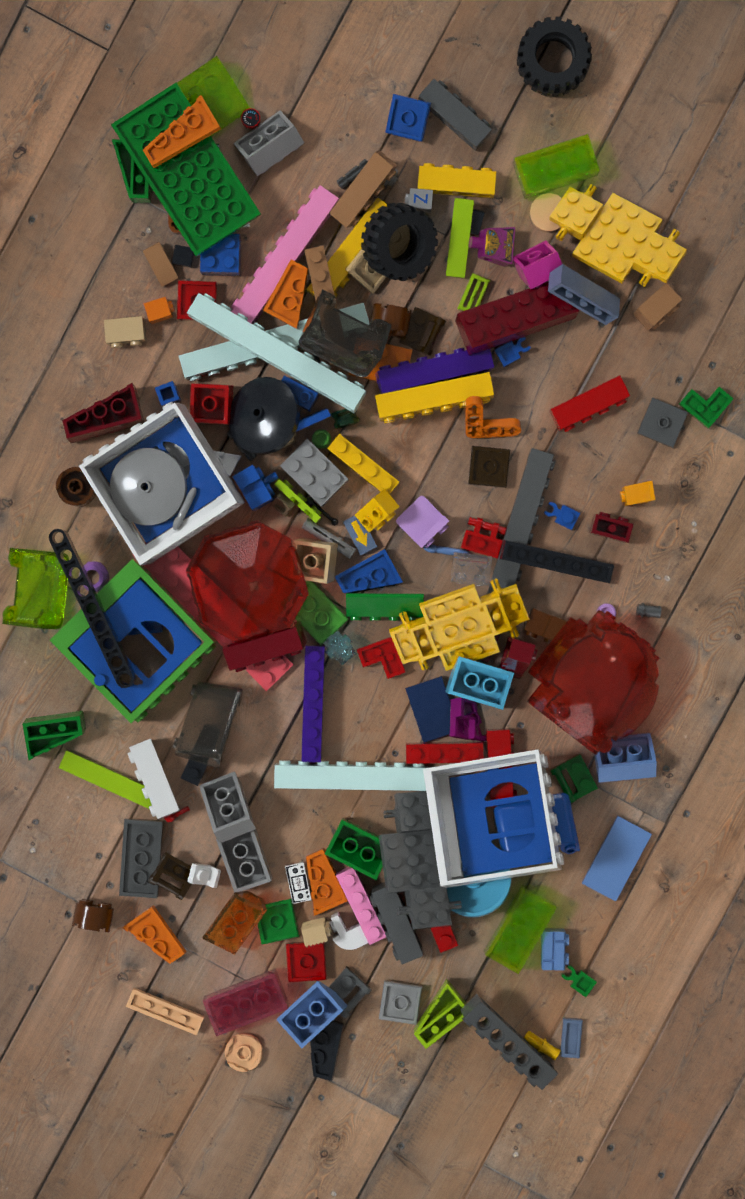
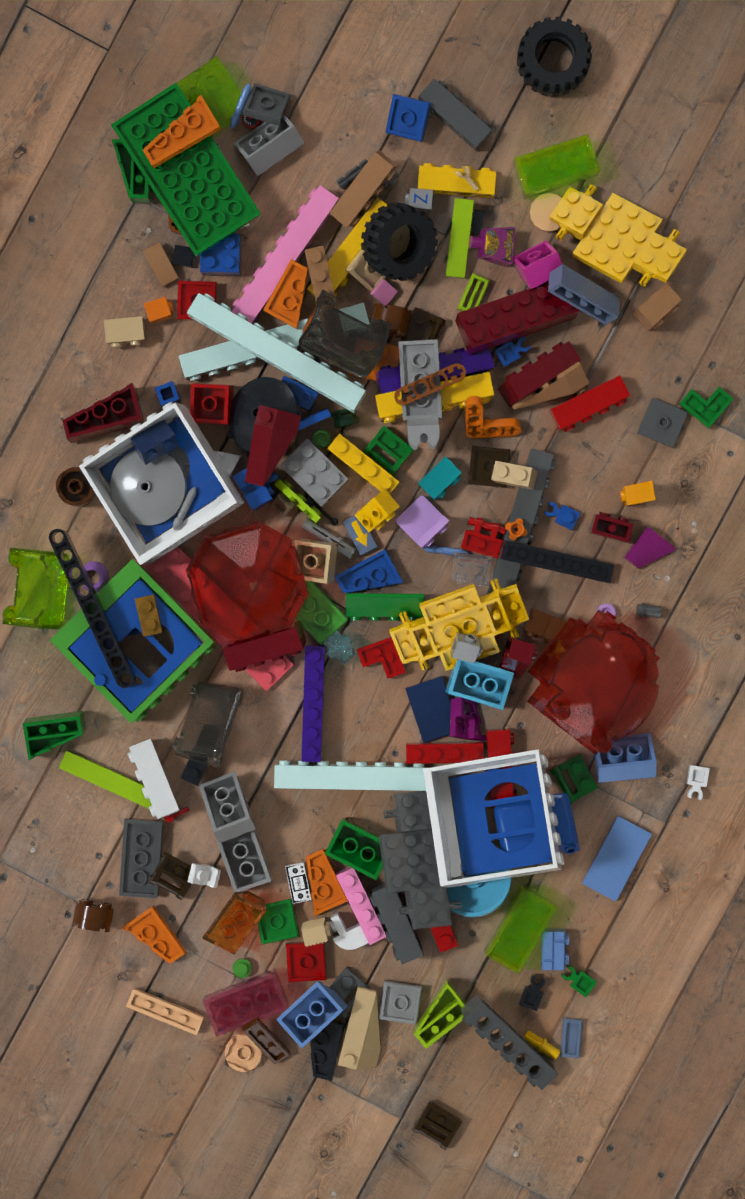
none -> dark blue brick [131,420,179,465]
none -> pearl gold plate [135,594,163,637]
none -> medium blue piece [230,83,251,129]
none -> bright green plate [232,958,252,978]
none -> reddish brown tile [242,1017,291,1064]
none -> dark grey plate [243,83,291,126]
none -> dark red wedge [245,405,302,487]
none -> tan wedge [338,986,381,1070]
none -> green plate [363,426,413,476]
none -> bright pink tile [370,279,398,306]
none -> dark orange beam [394,363,466,406]
none -> light grey hinge [398,339,442,450]
none -> dark brown plate [412,1101,462,1150]
none -> teal brick [418,456,462,500]
none -> light grey brick [451,633,482,663]
none -> tan hand [455,166,479,191]
none -> tan brick [491,461,538,490]
none -> dark red wedge [498,341,581,408]
none -> orange plate [505,518,527,541]
none -> medium nougat wedge [511,362,589,411]
none -> black plate [518,974,545,1011]
none -> magenta slope [623,526,676,569]
none -> white plate [686,765,710,800]

